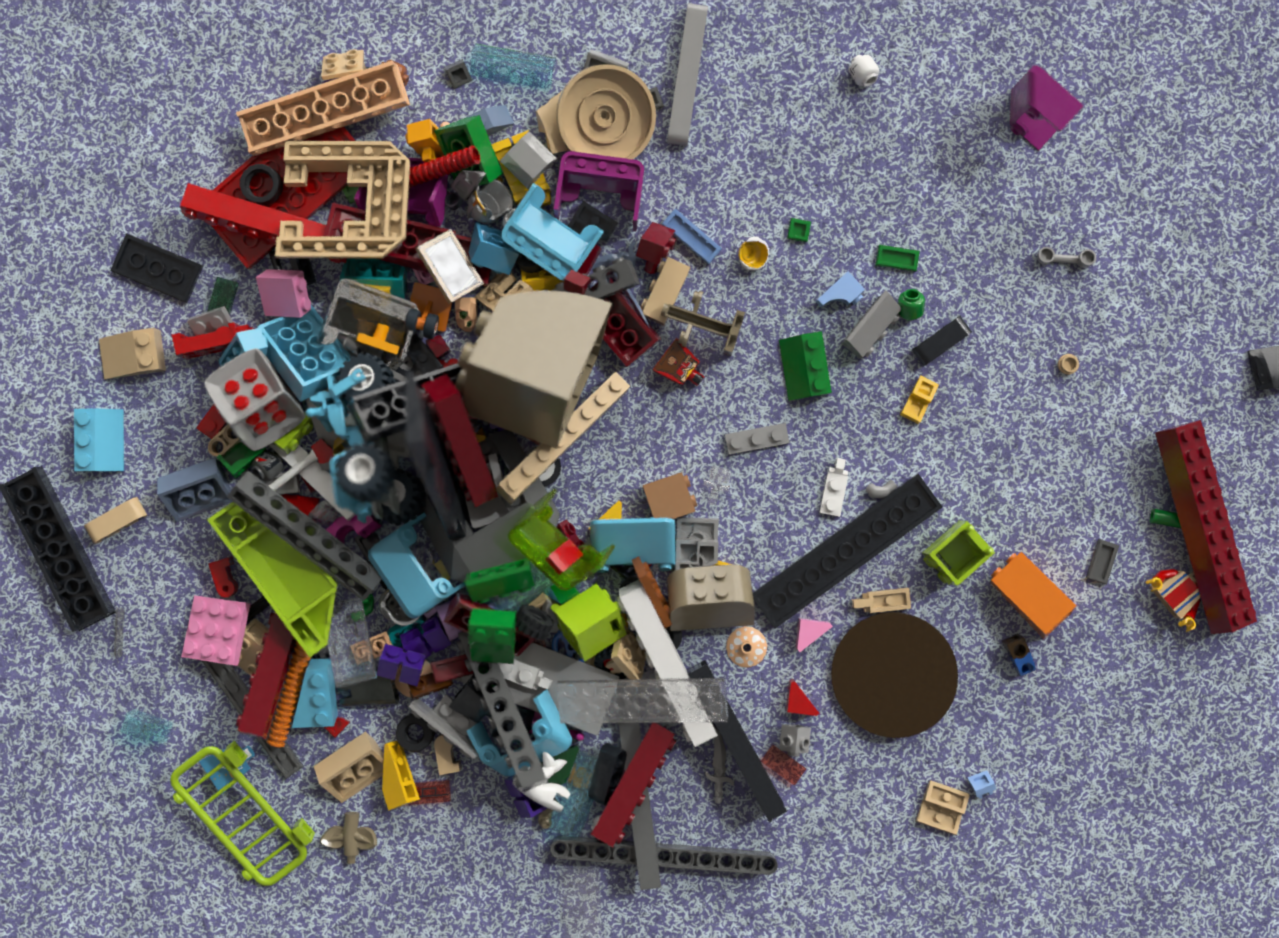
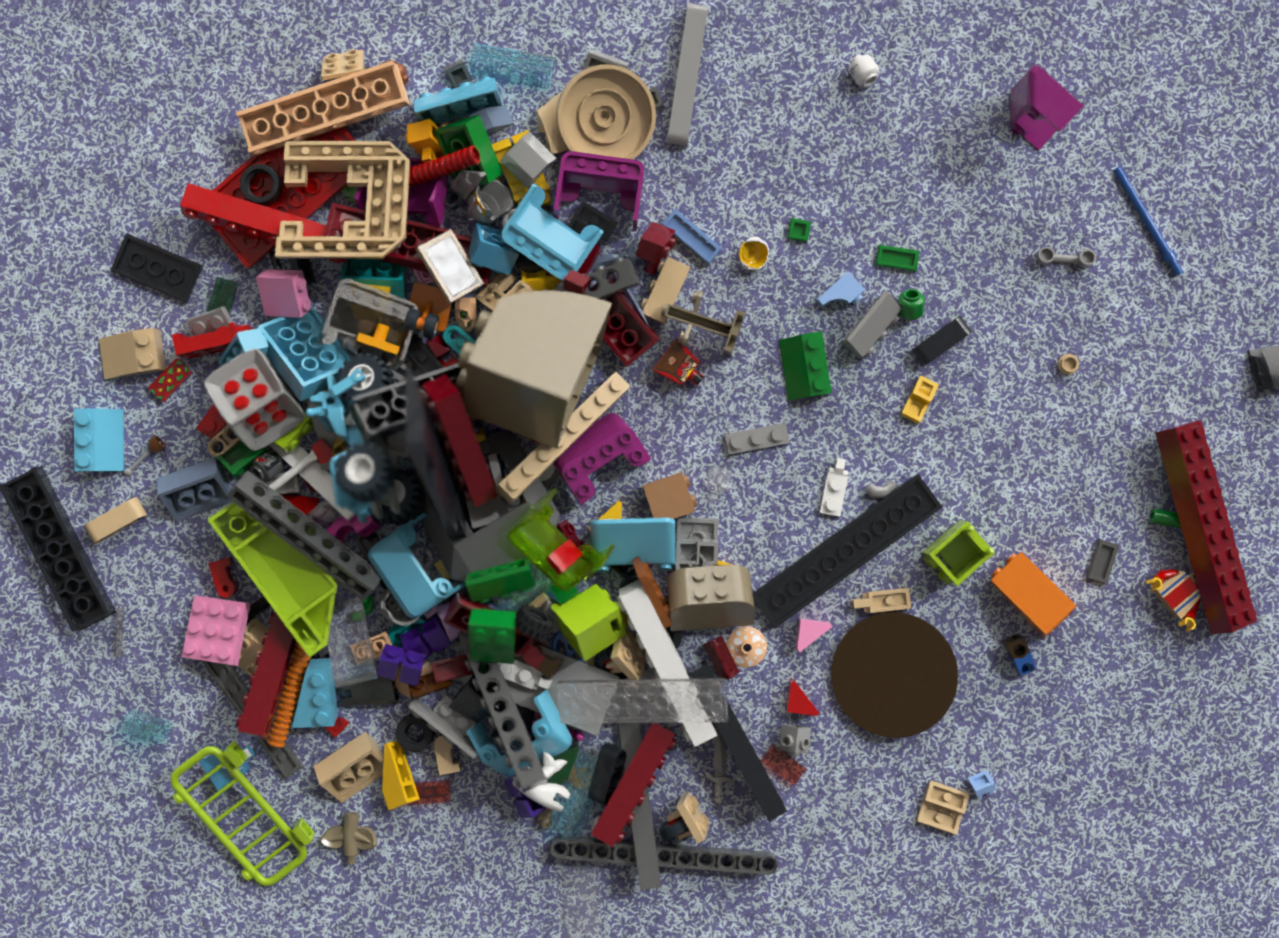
none -> hinge [124,435,166,476]
none -> tile [148,358,193,402]
none -> medium azure slope [414,77,503,125]
none -> teal plate [443,325,476,355]
none -> leg [522,644,565,679]
none -> magenta windscreen [553,413,651,506]
none -> tan plate [659,791,710,844]
none -> dark red hinge [703,635,740,681]
none -> blue bar [1113,166,1183,276]

